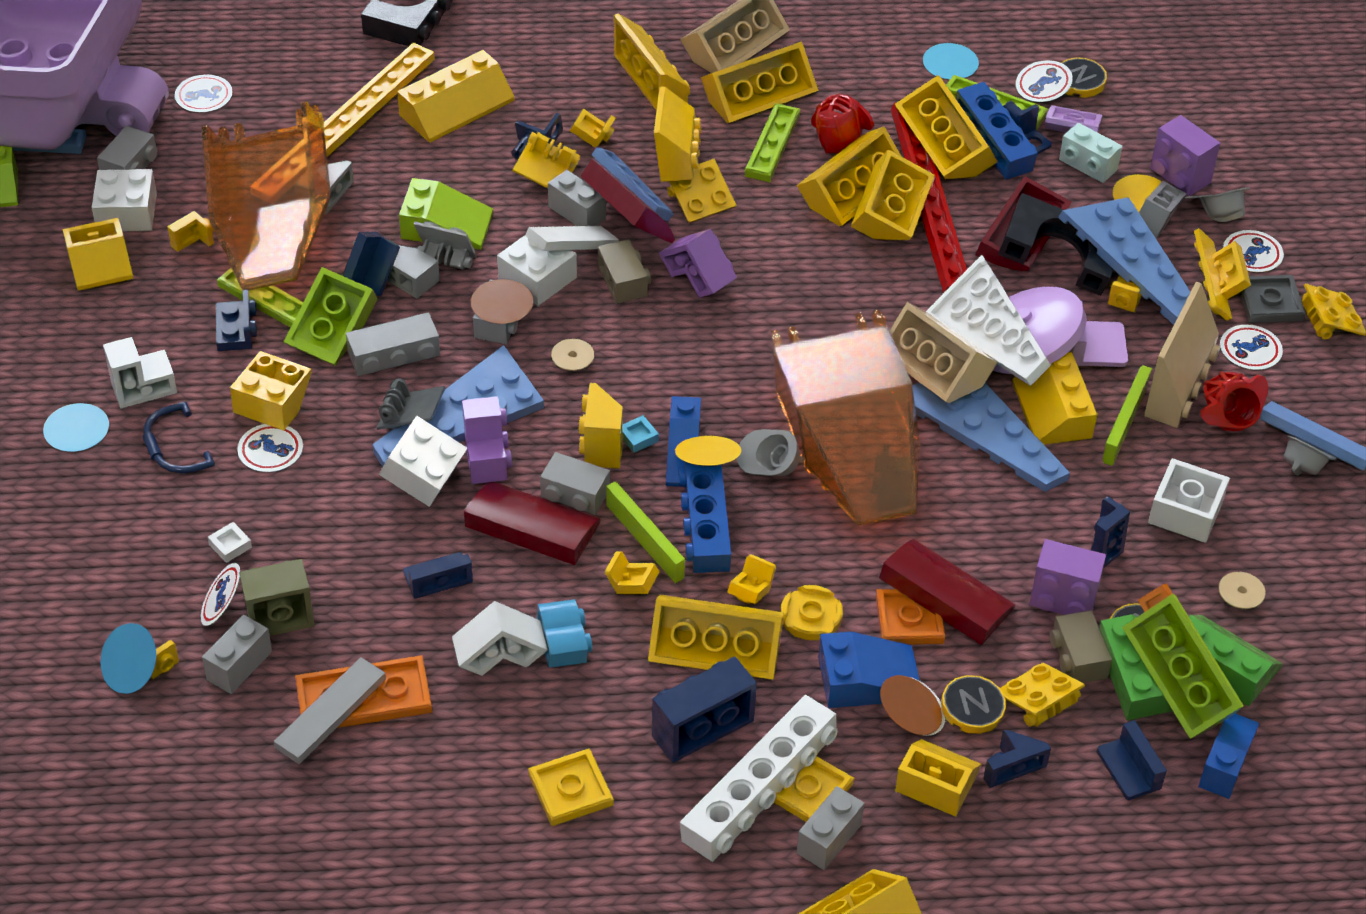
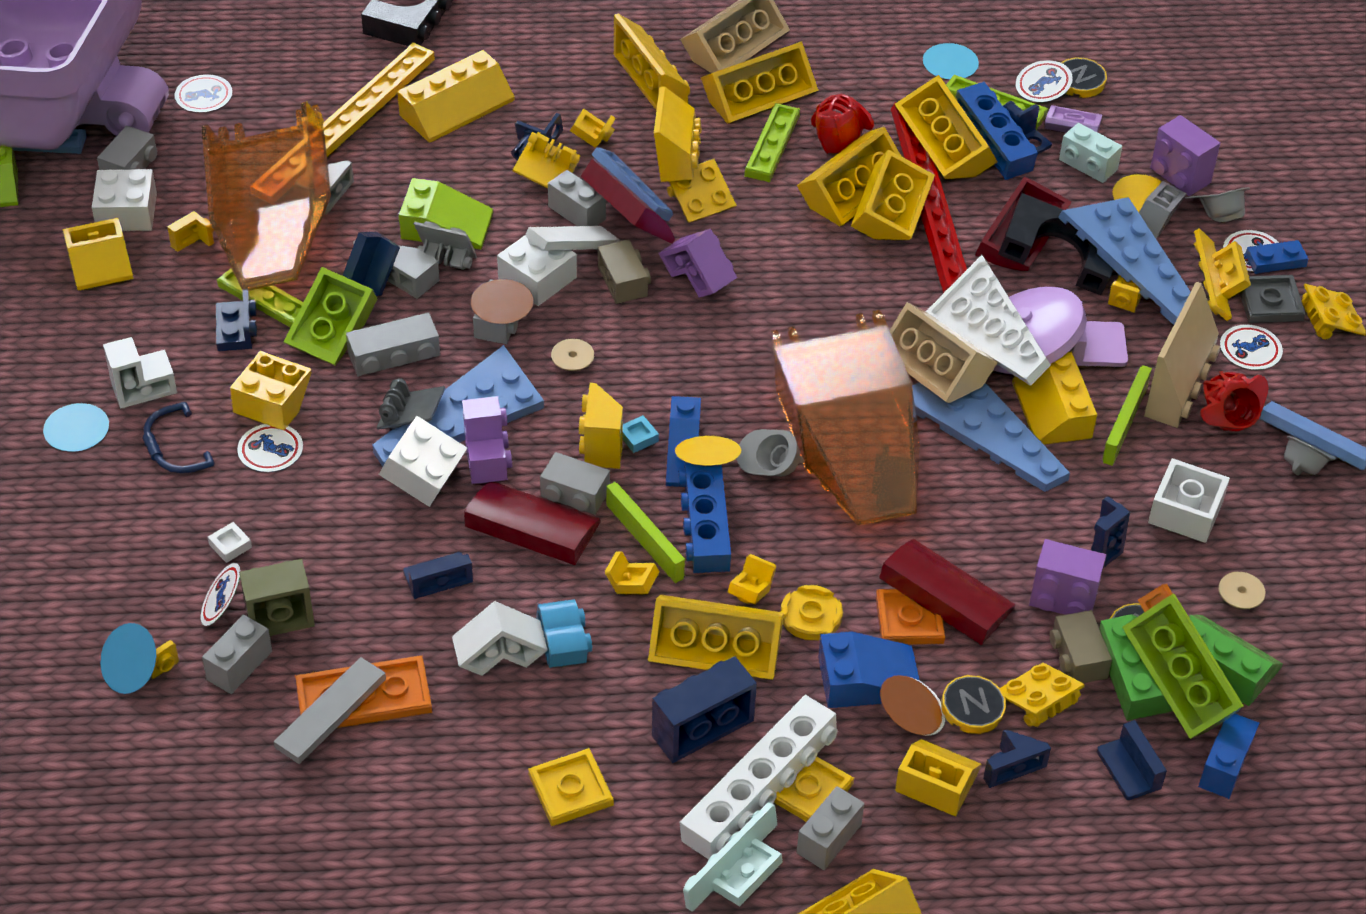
none -> light aqua bracket [683,802,783,911]
none -> blue plate [1245,240,1309,274]

